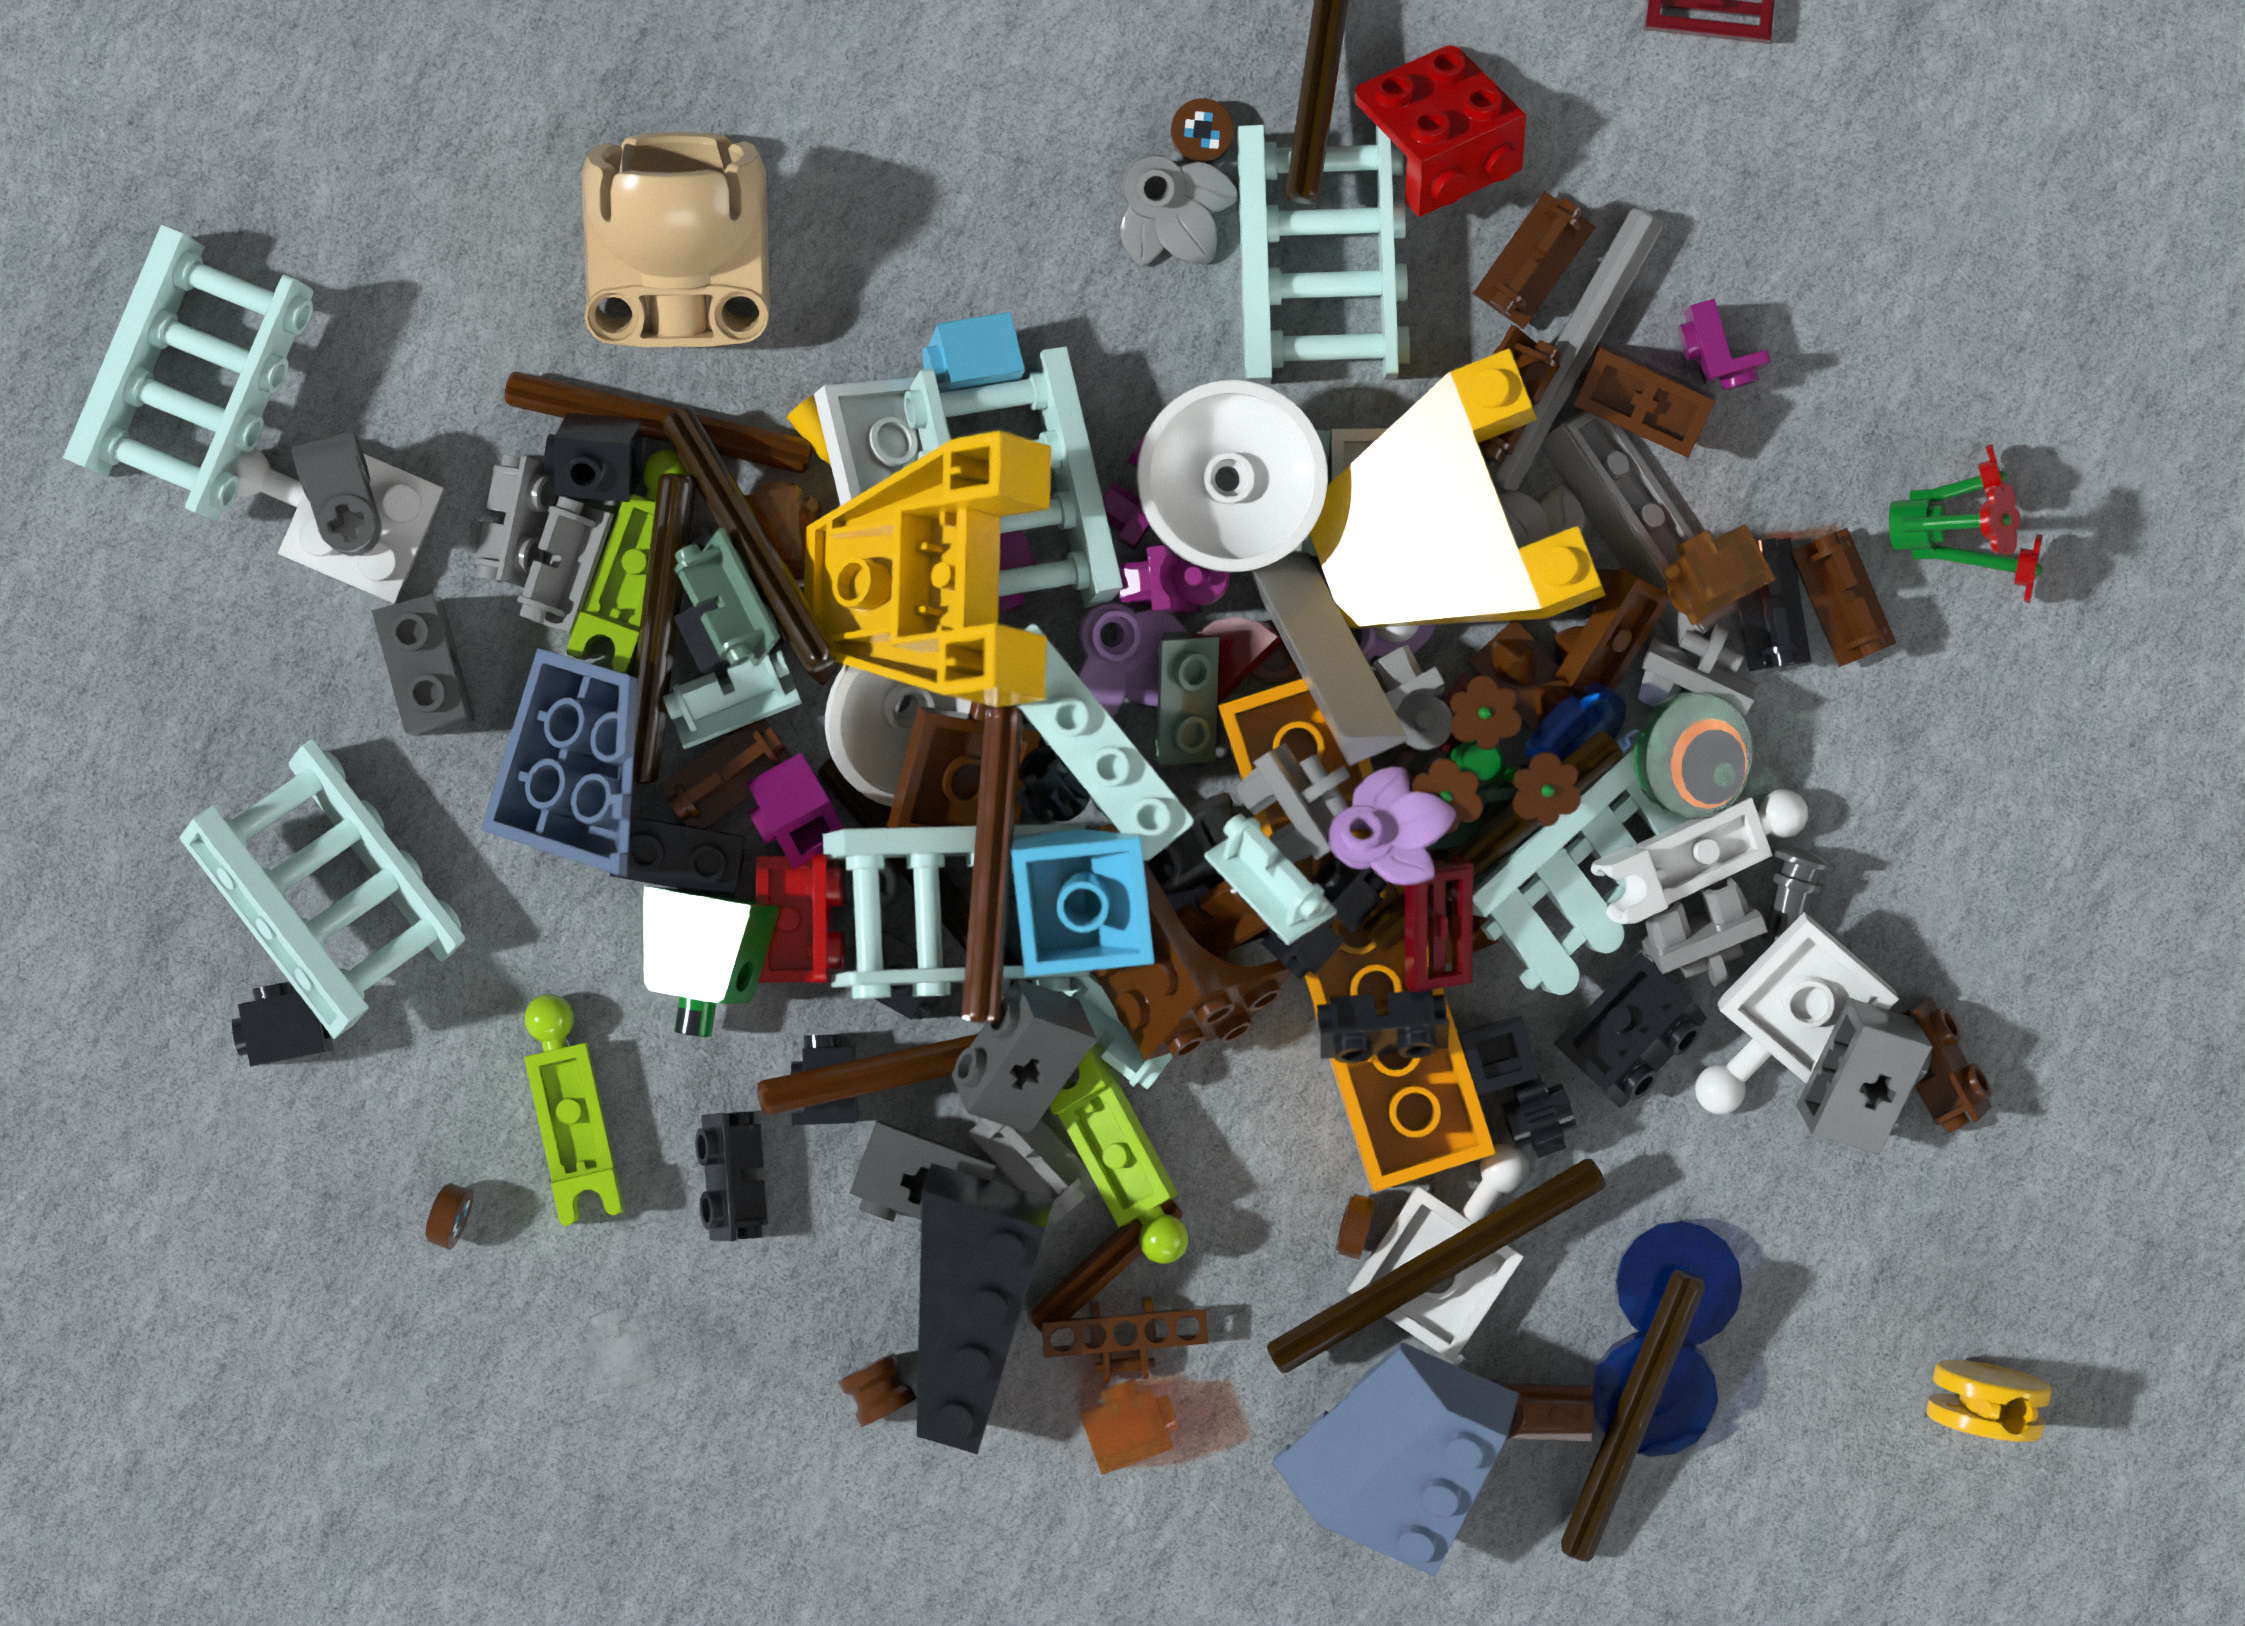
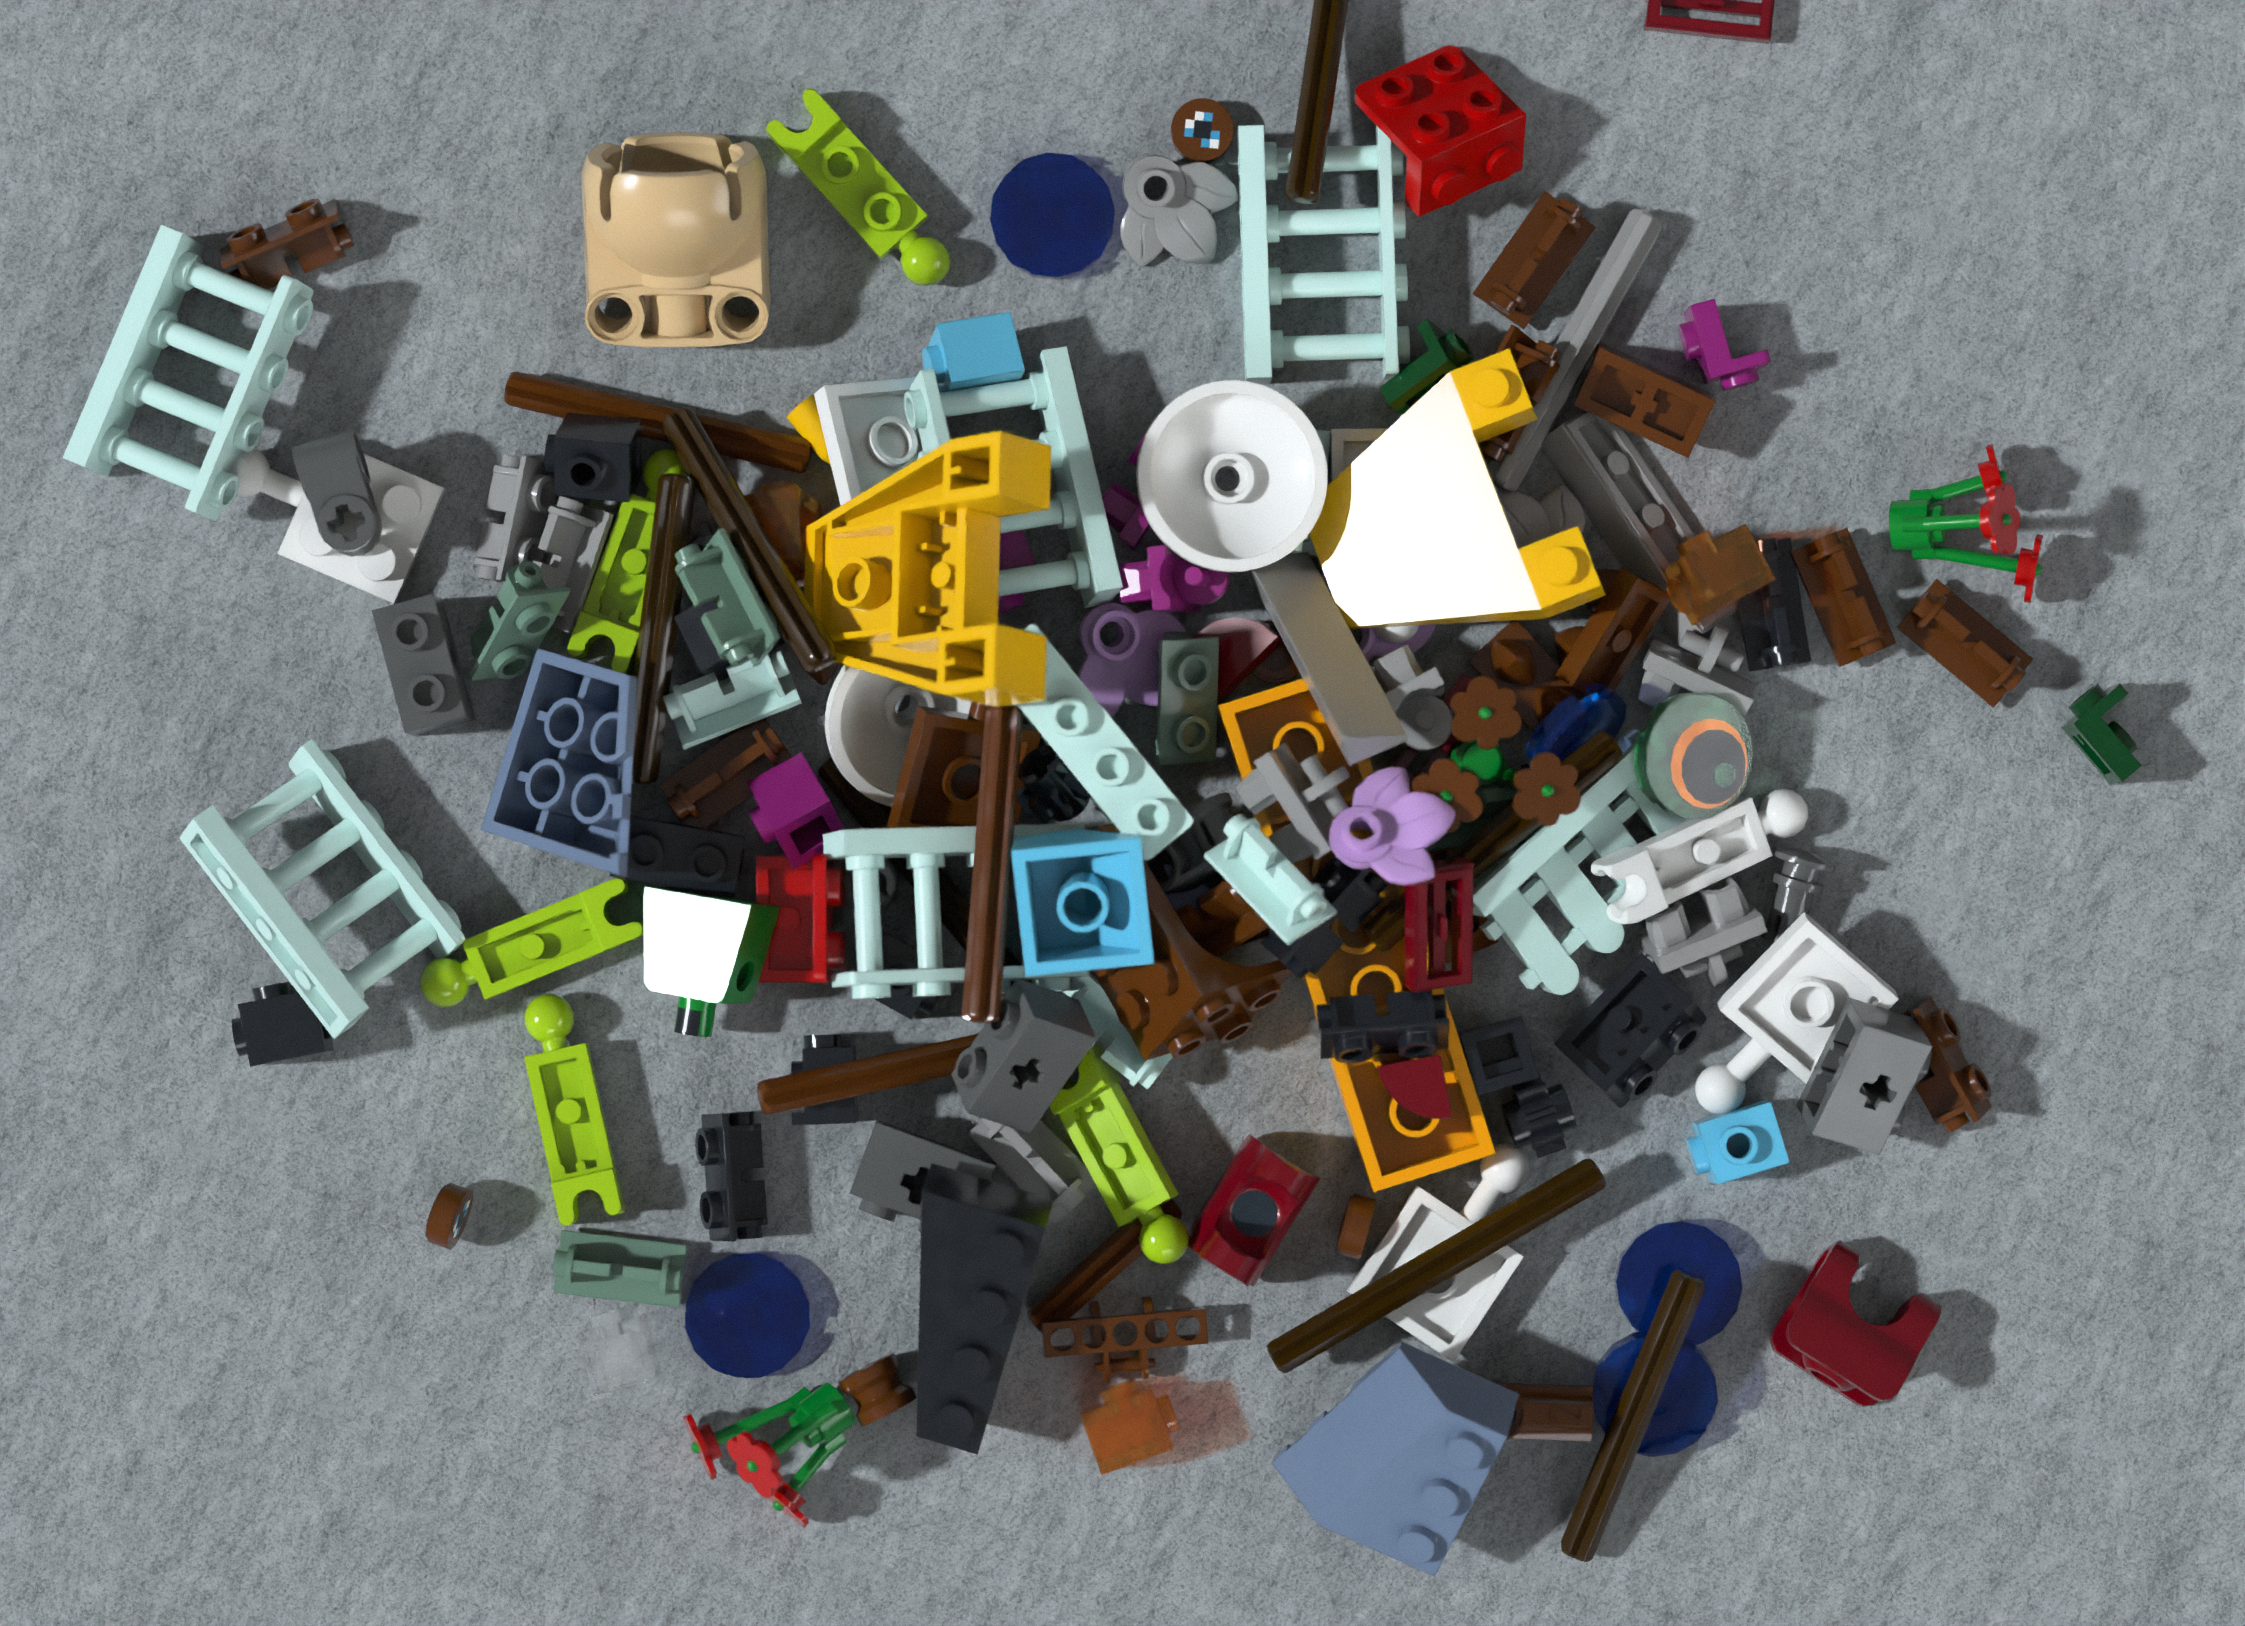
yellow head [1926,1360,2052,1442] -> none
none -> reddish brown hinge [220,199,355,290]
none -> lime plate [420,877,644,1007]
none -> sand green hinge [468,561,571,681]
none -> sand green hinge [553,1230,687,1308]
none -> plant [683,1382,856,1528]
none -> clear blue tile [685,1253,810,1378]
none -> lime plate [765,88,951,286]
none -> clear blue tile [990,152,1115,280]
none -> dark red piece [1187,1134,1321,1286]
none -> dark red tile [1376,1054,1452,1119]
none -> dark green bracket [1379,318,1474,416]
none -> medium azure brick [1686,1100,1790,1185]
none -> dark red piece [1770,1240,1941,1407]
none -> reddish brown hinge [1896,579,2034,708]
none -> dark green bracket [2061,683,2142,785]

